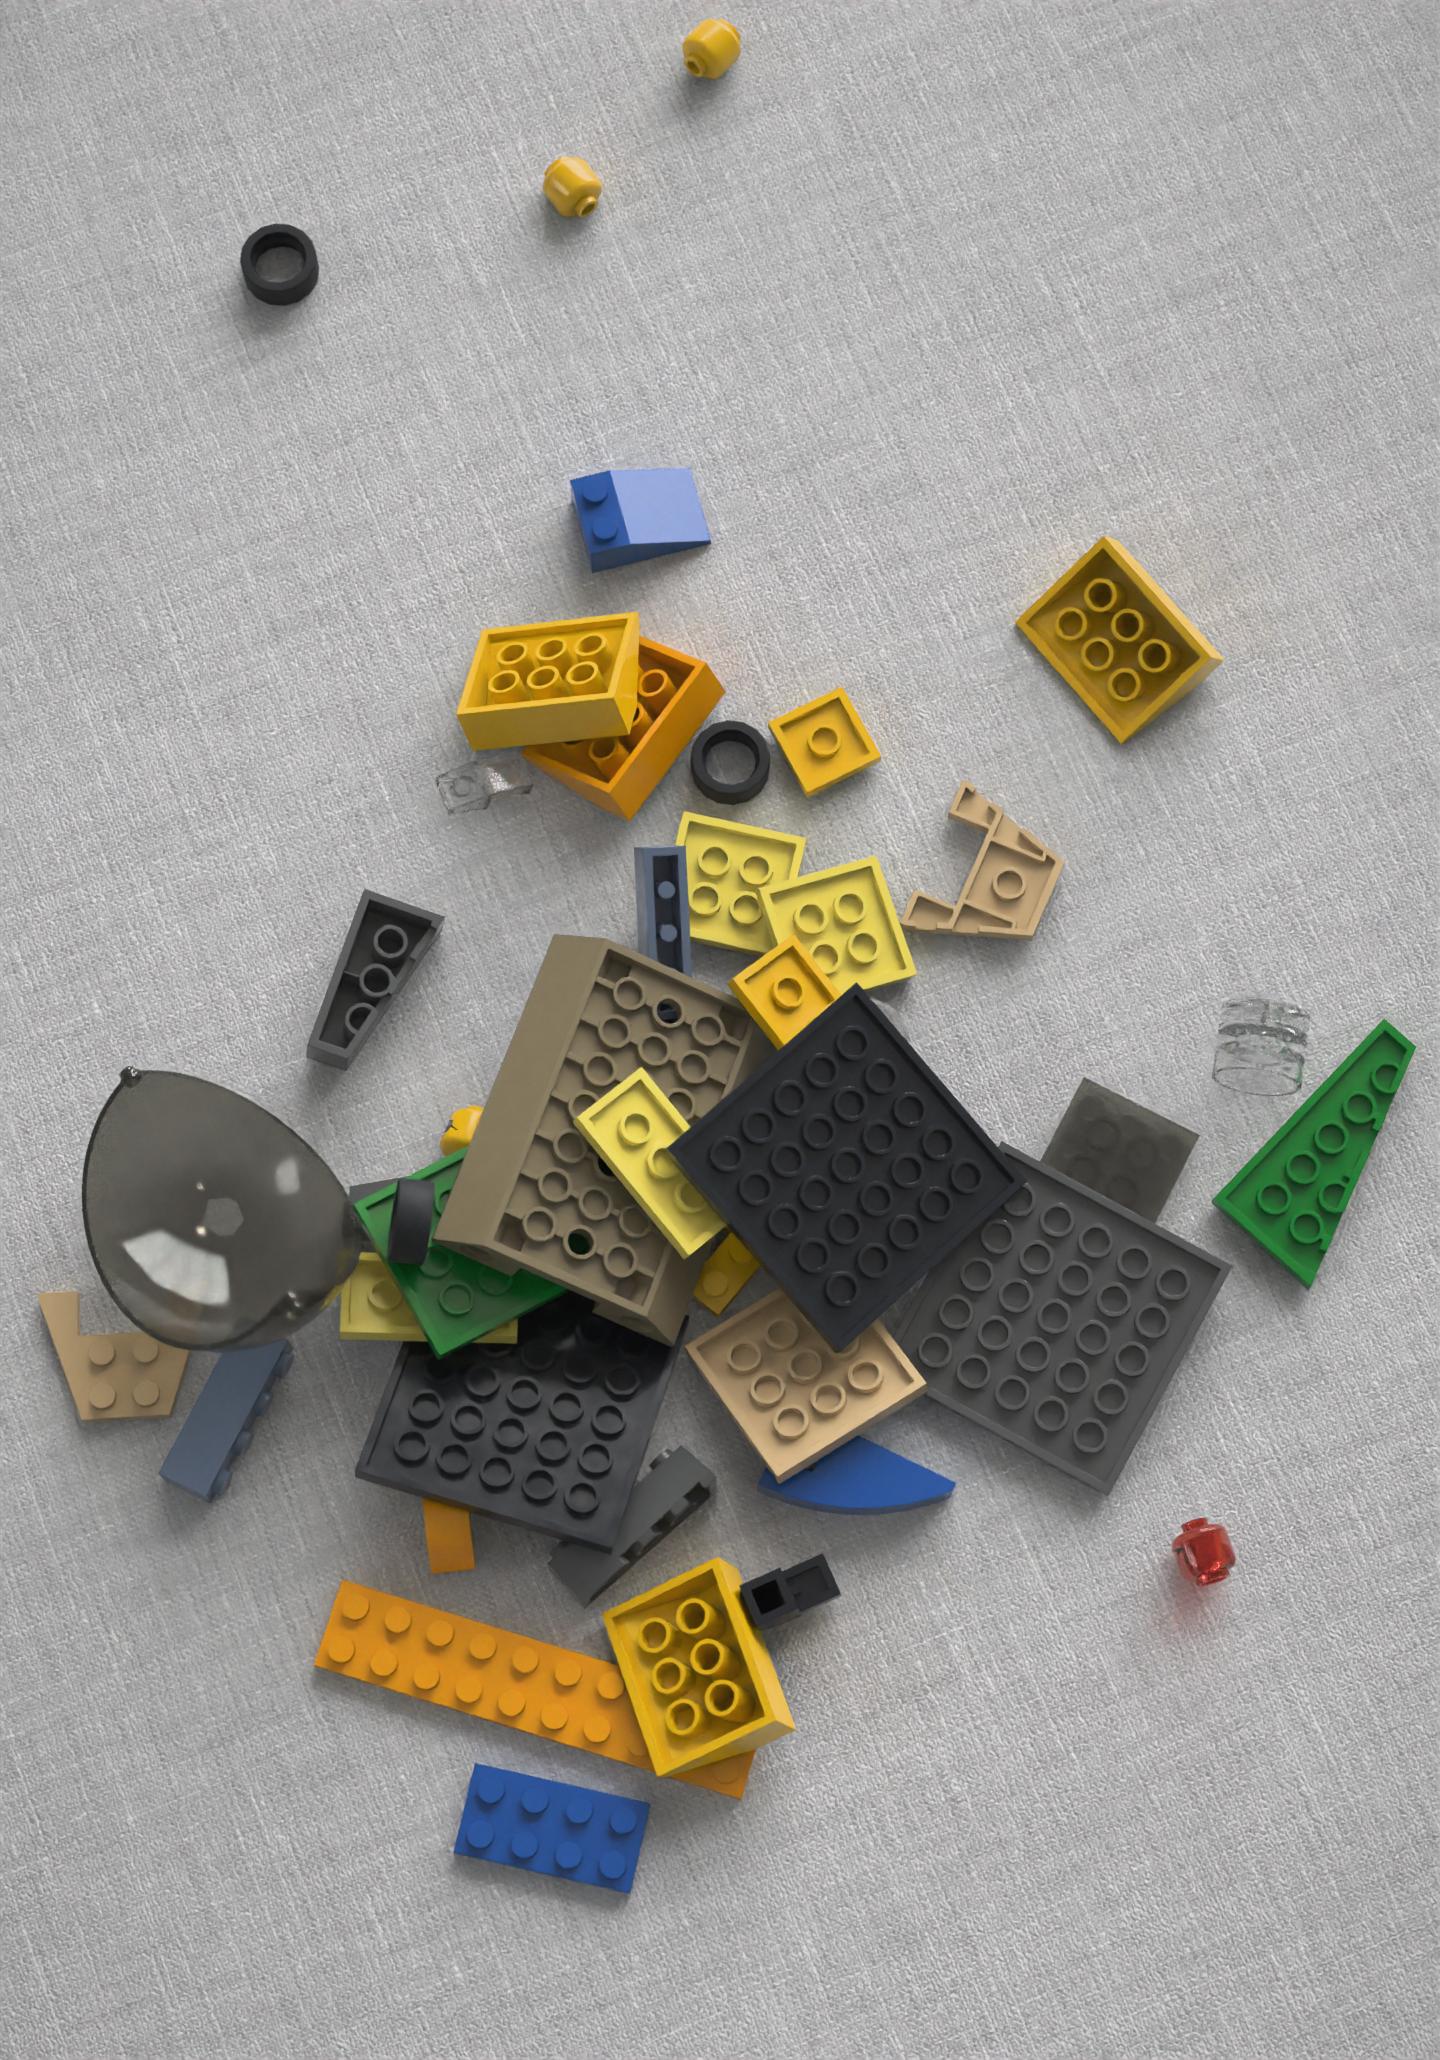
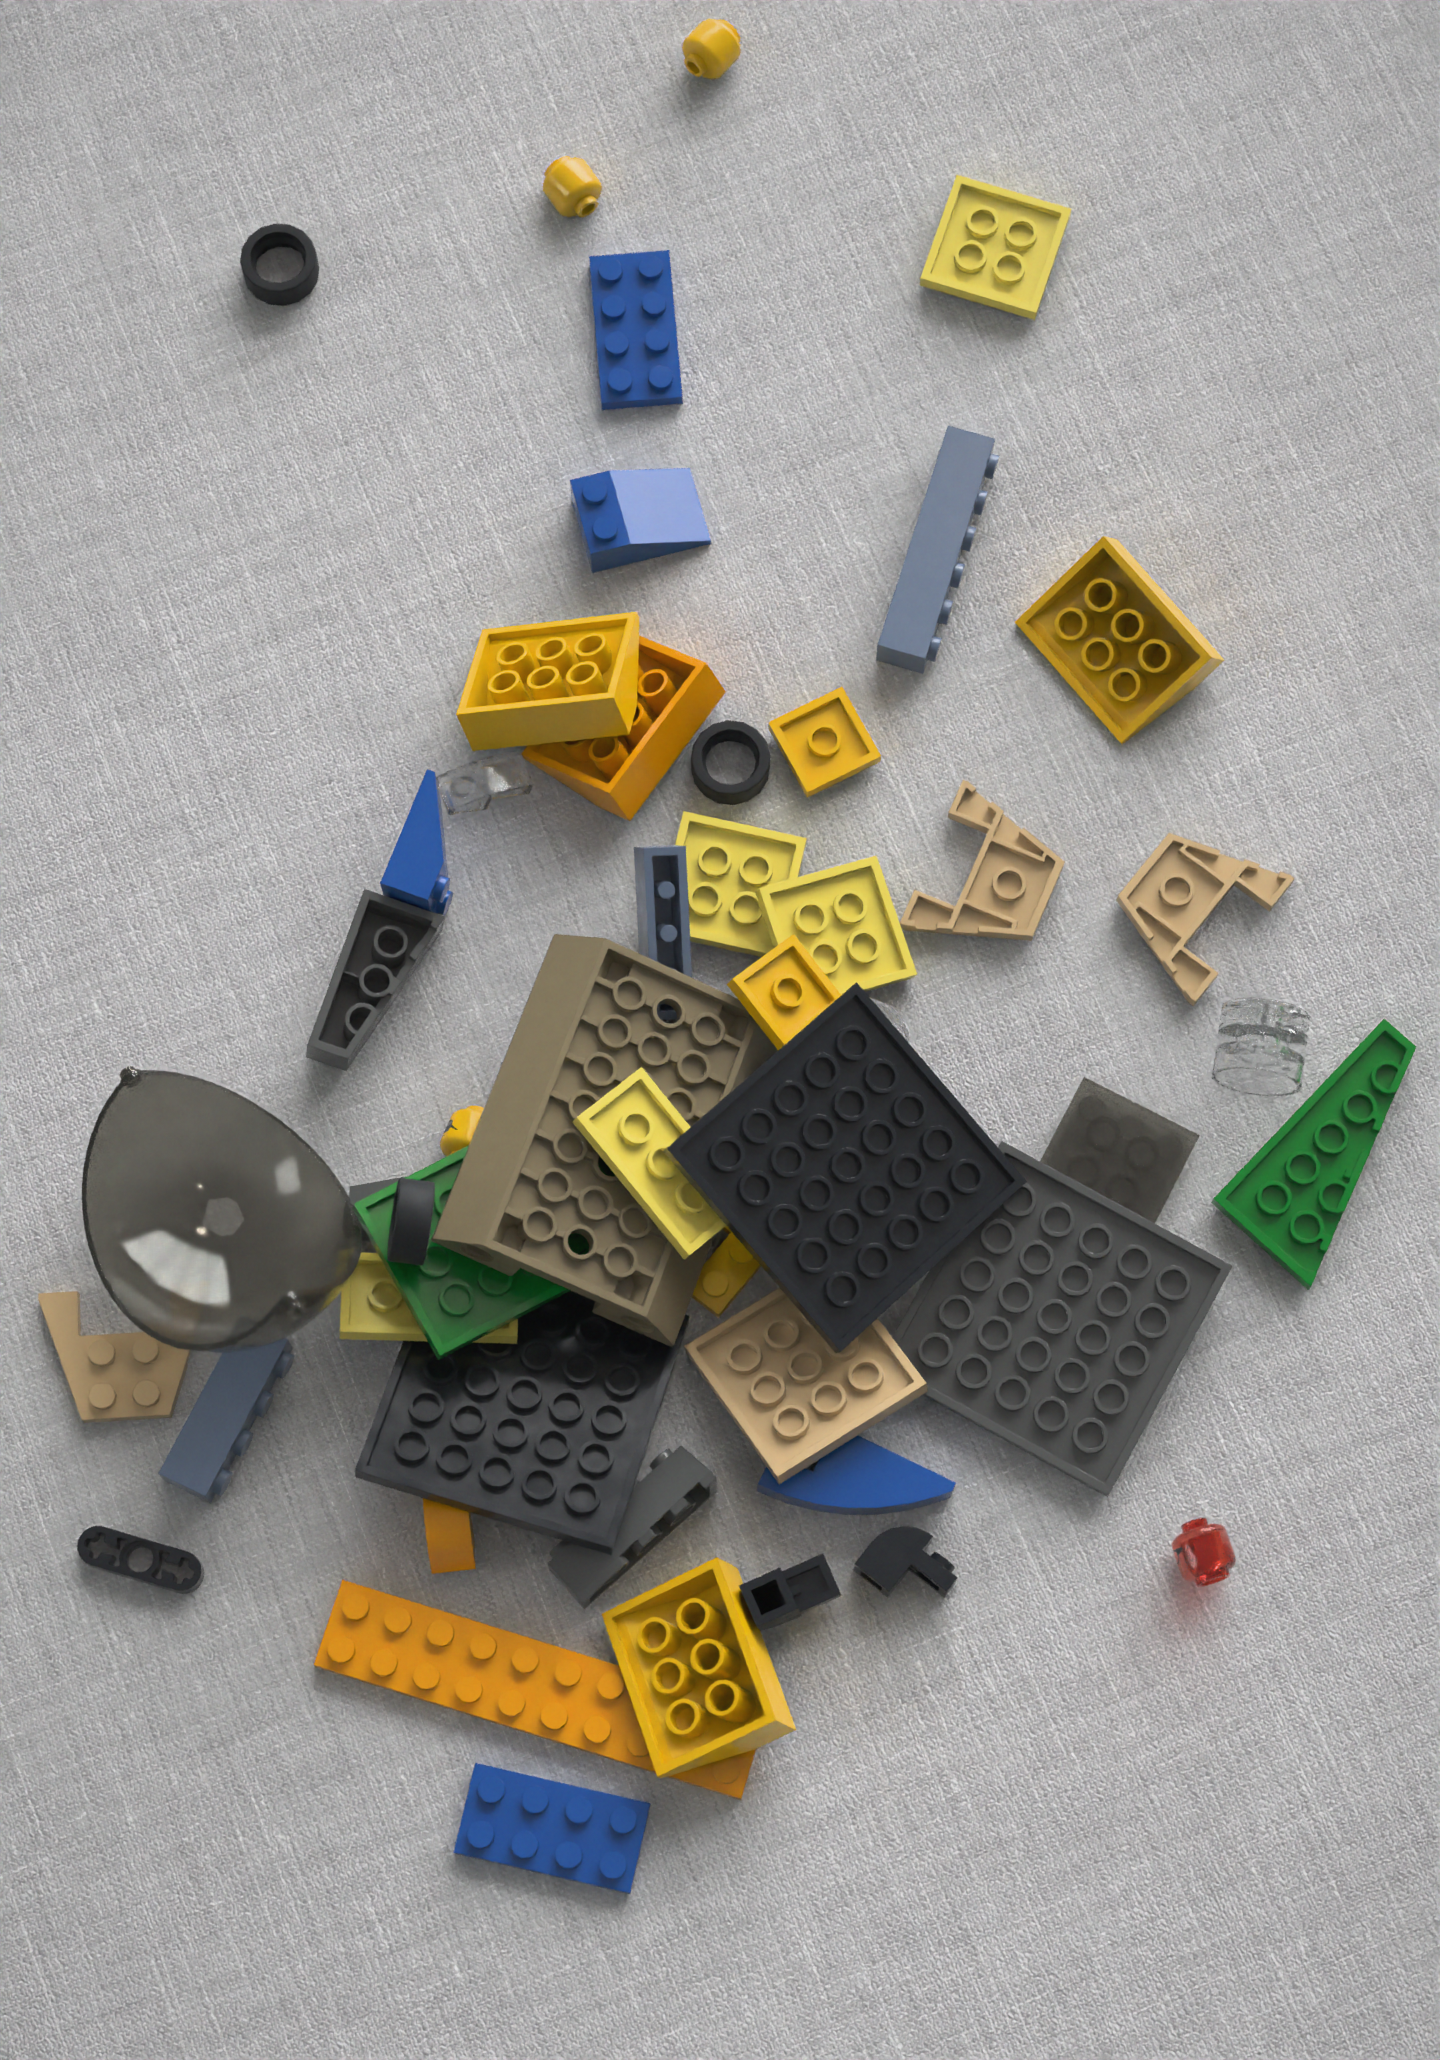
none -> black beam [77,1526,204,1594]
none -> blue slope [380,769,453,916]
none -> blue plate [589,250,683,410]
none -> black brick [853,1526,958,1598]
none -> sand blue brick [876,425,999,674]
none -> light yellow plate [919,175,1071,320]
none -> tan wing [1116,833,1294,1006]

